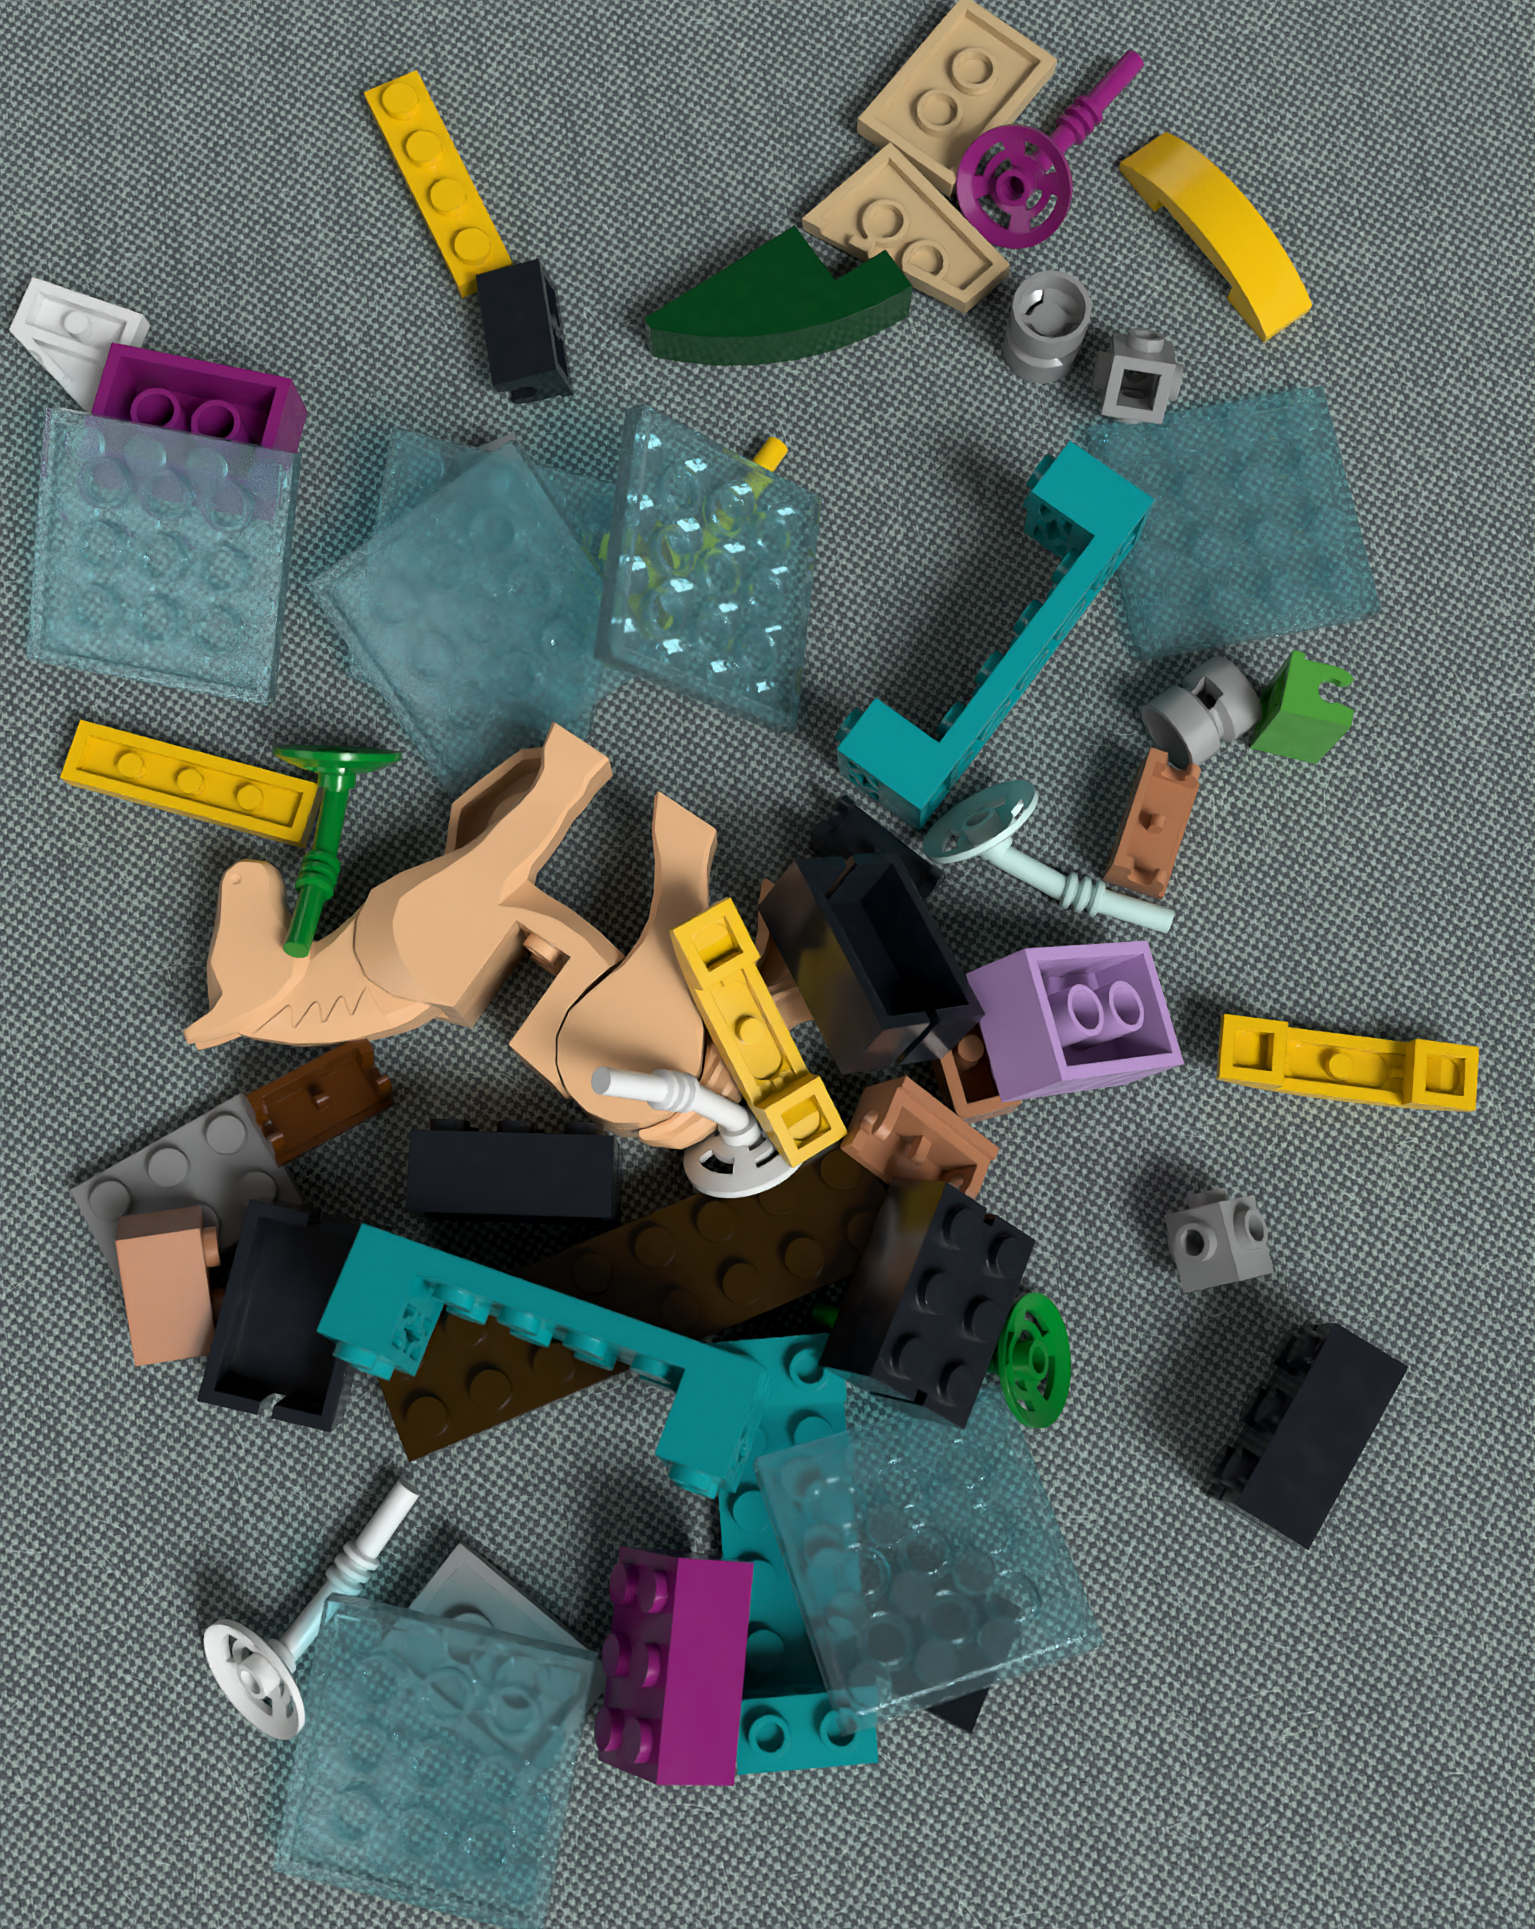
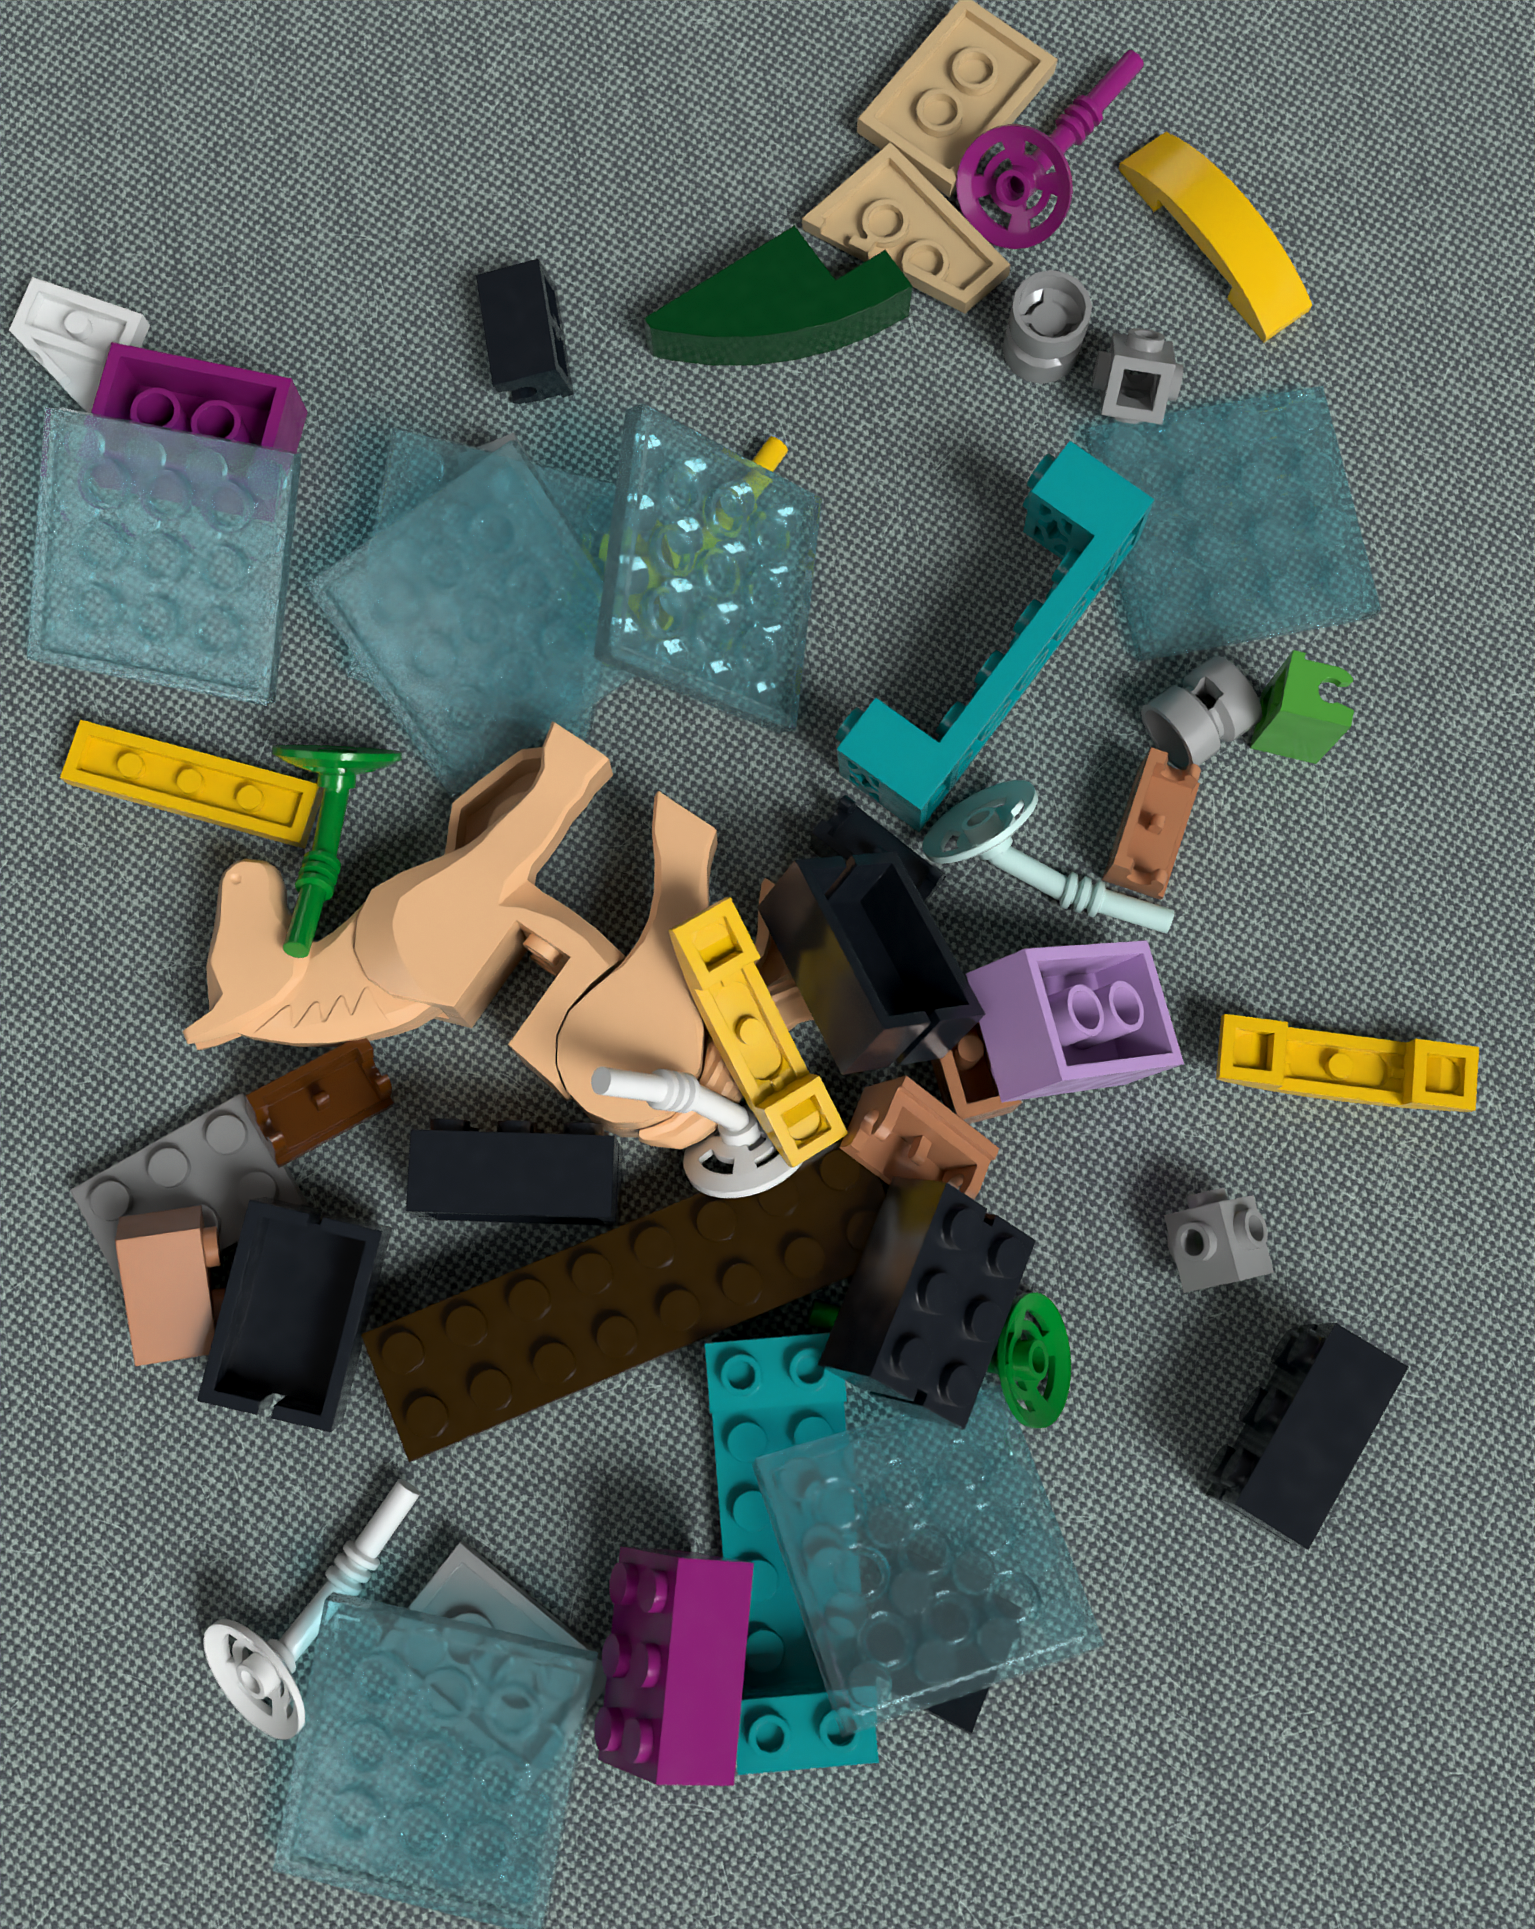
teal plate [317,1223,773,1499] -> none
yellow plate [363,70,513,298] -> none

